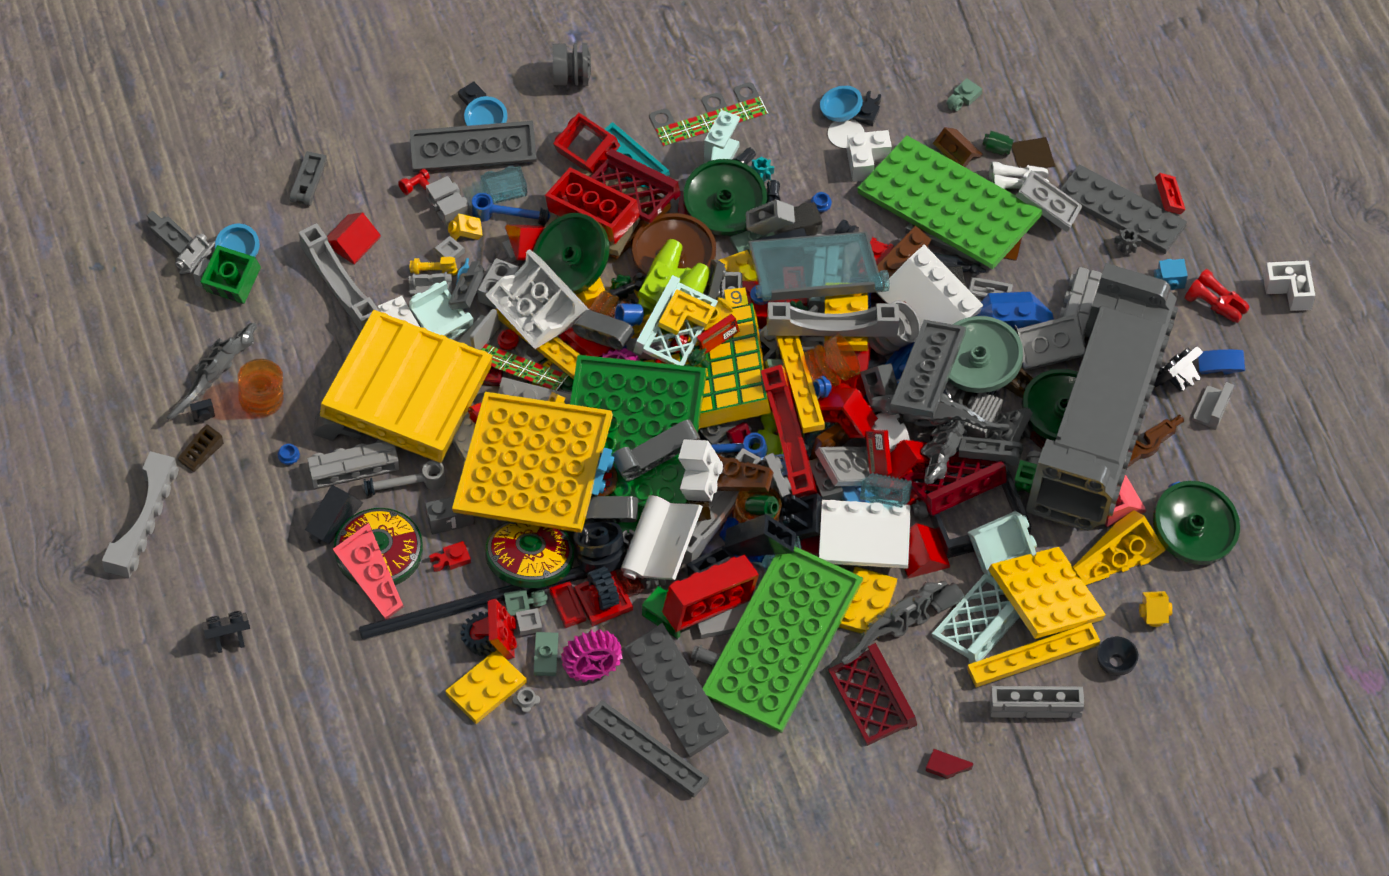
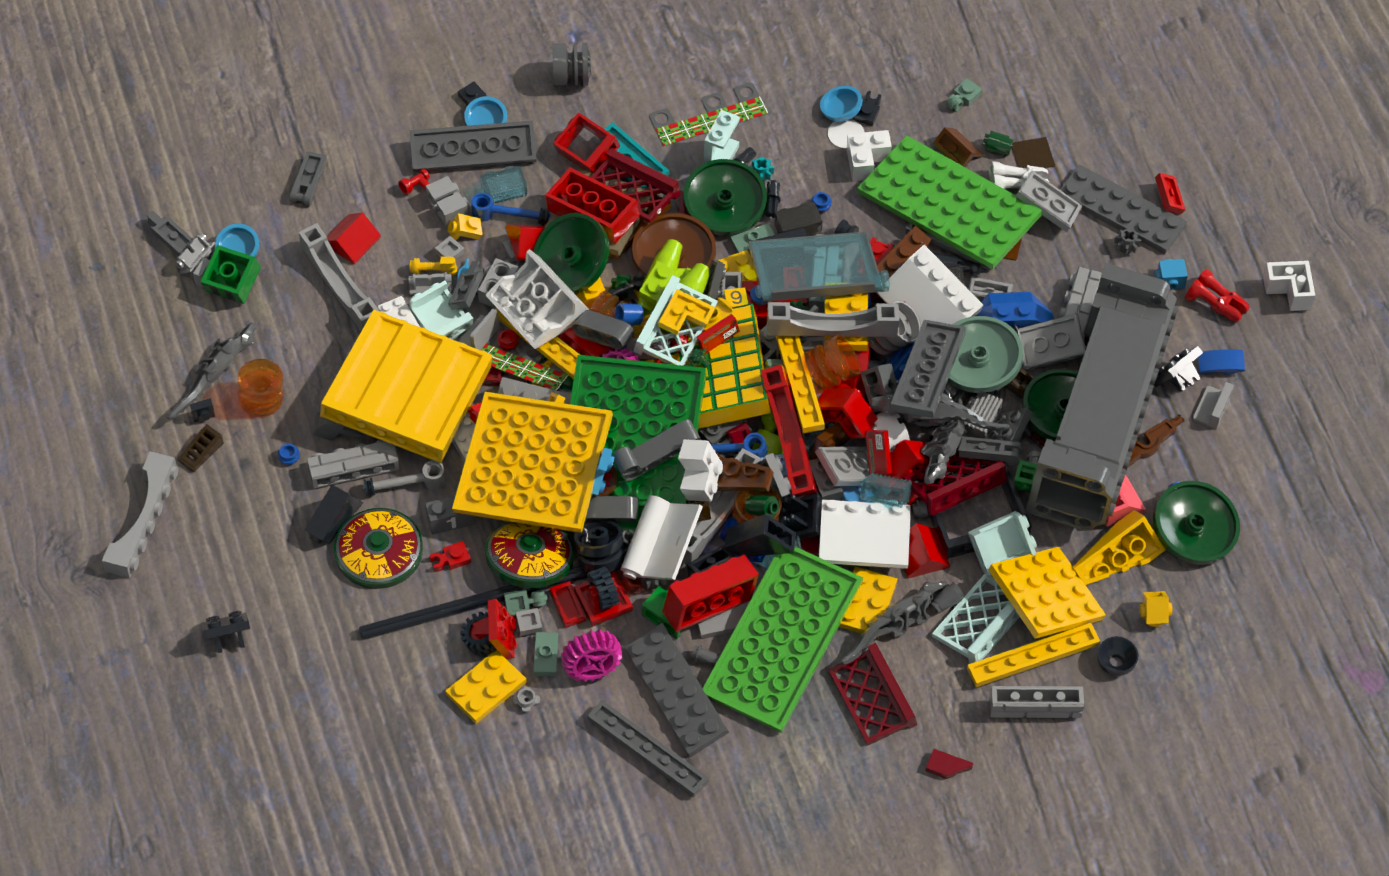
coral wing [333,523,404,619] -> none
light grey brick [746,199,795,236] -> none
blue plate [813,376,831,398] -> none

